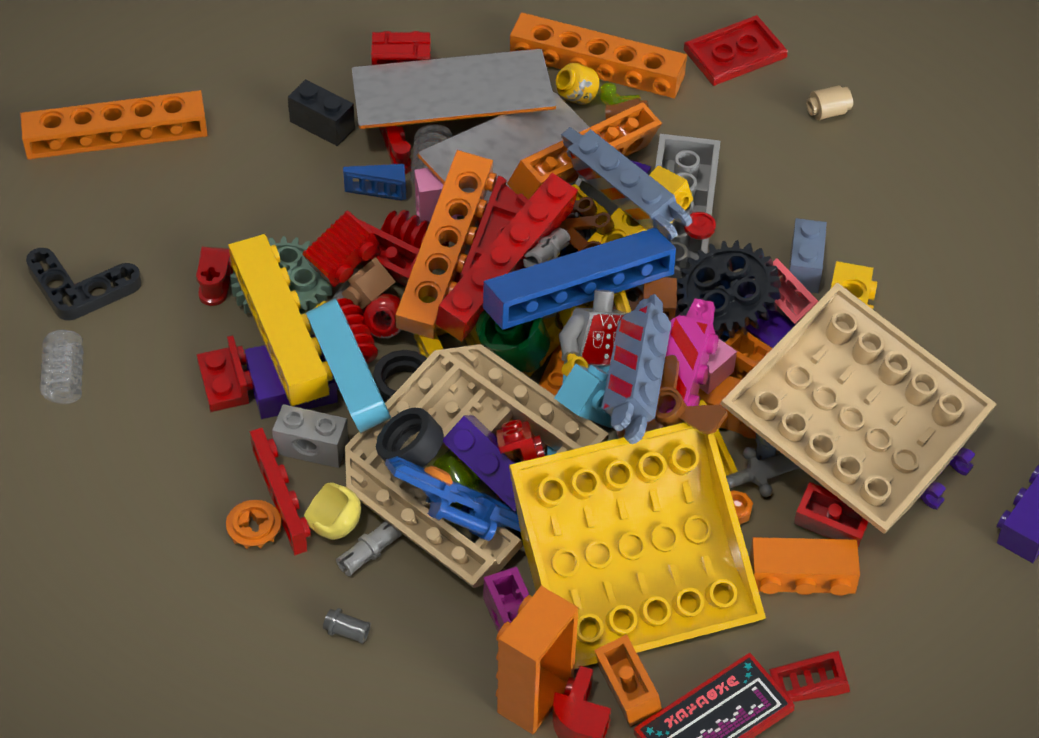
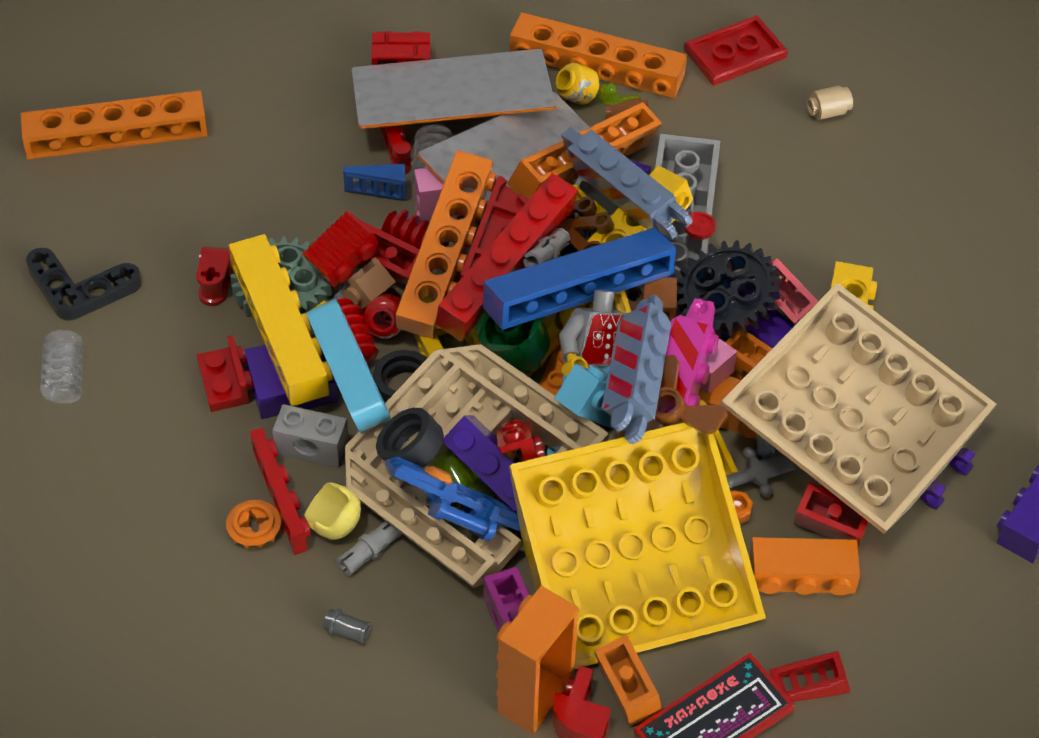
black brick [288,79,355,146] -> none
sand blue brick [789,218,827,294] -> none

